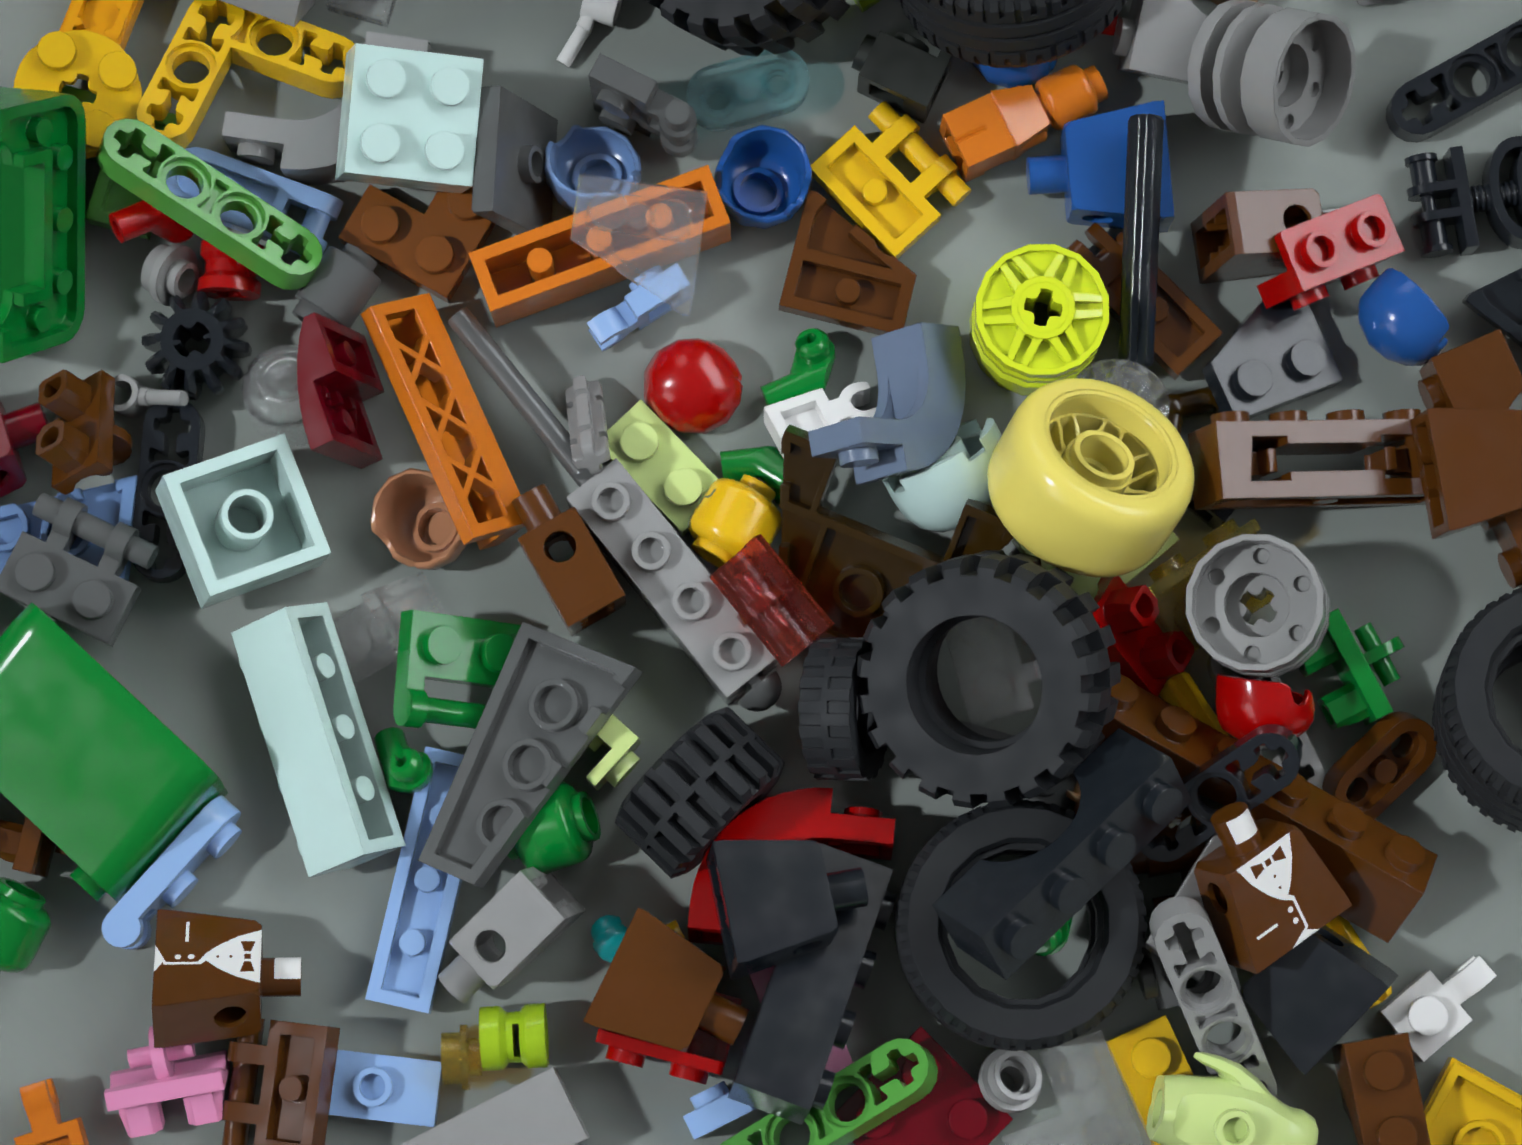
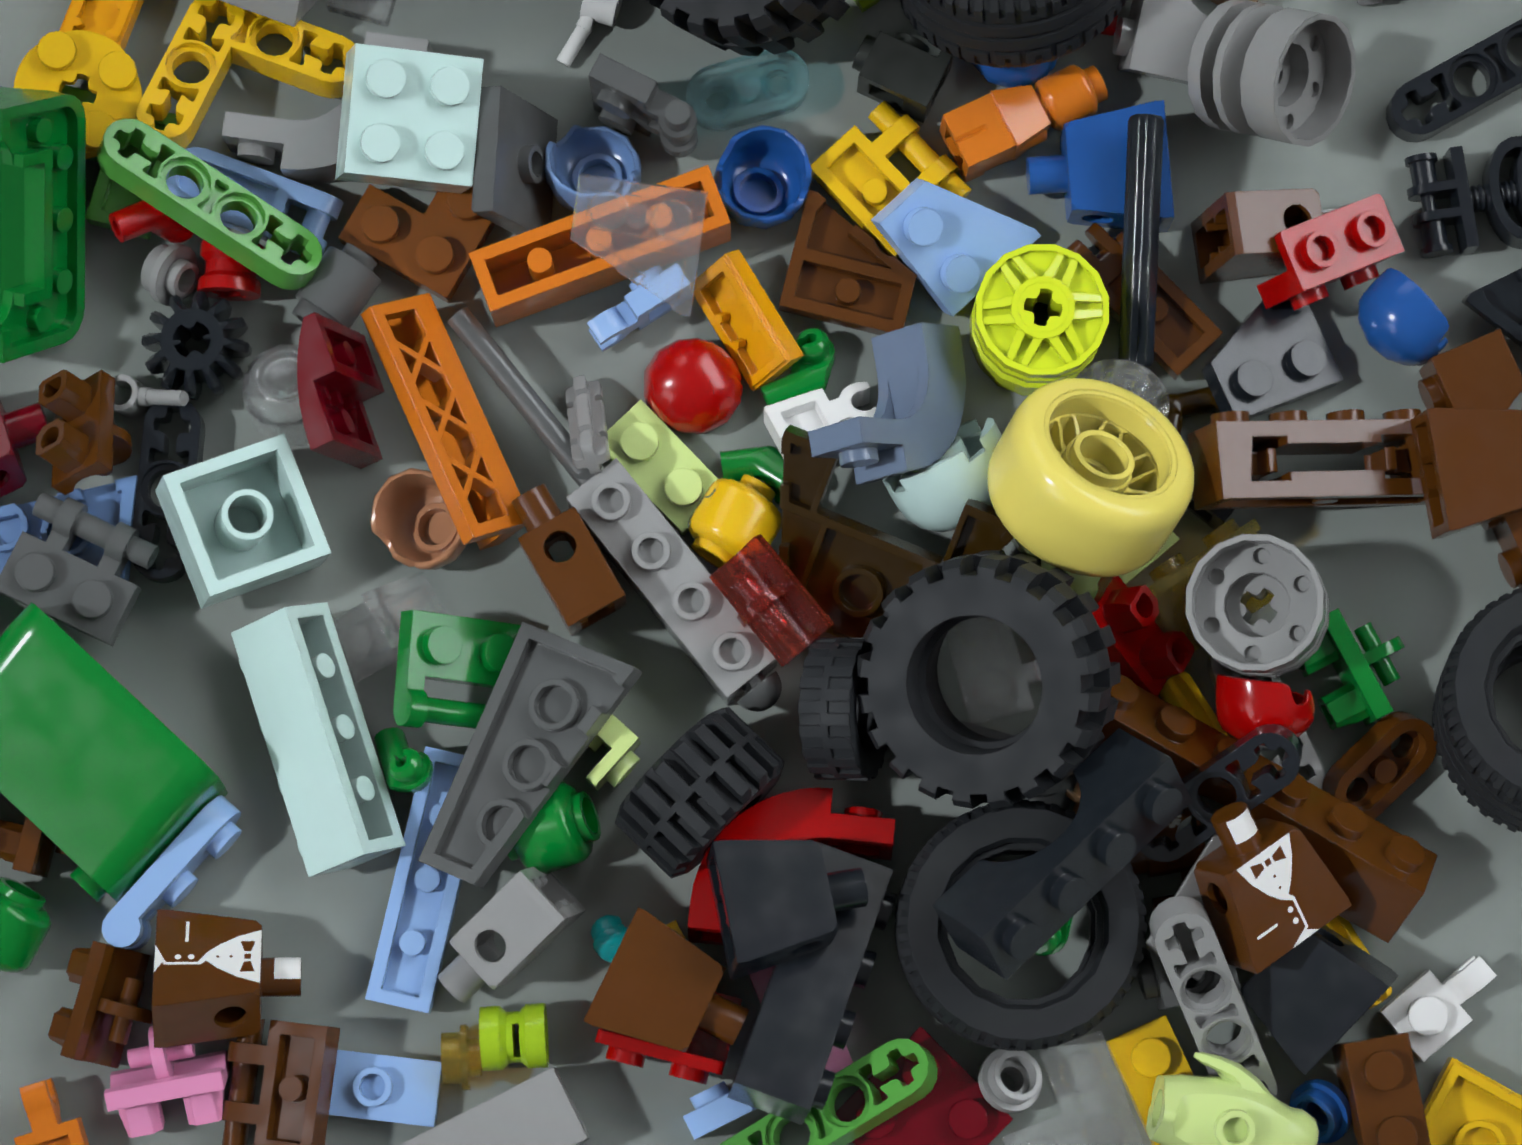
none -> reddish brown hips [48,941,153,1069]
none -> light orange plate [691,249,804,392]
none -> light blue wing [871,178,1041,317]
none -> blue plate [1289,1079,1352,1144]

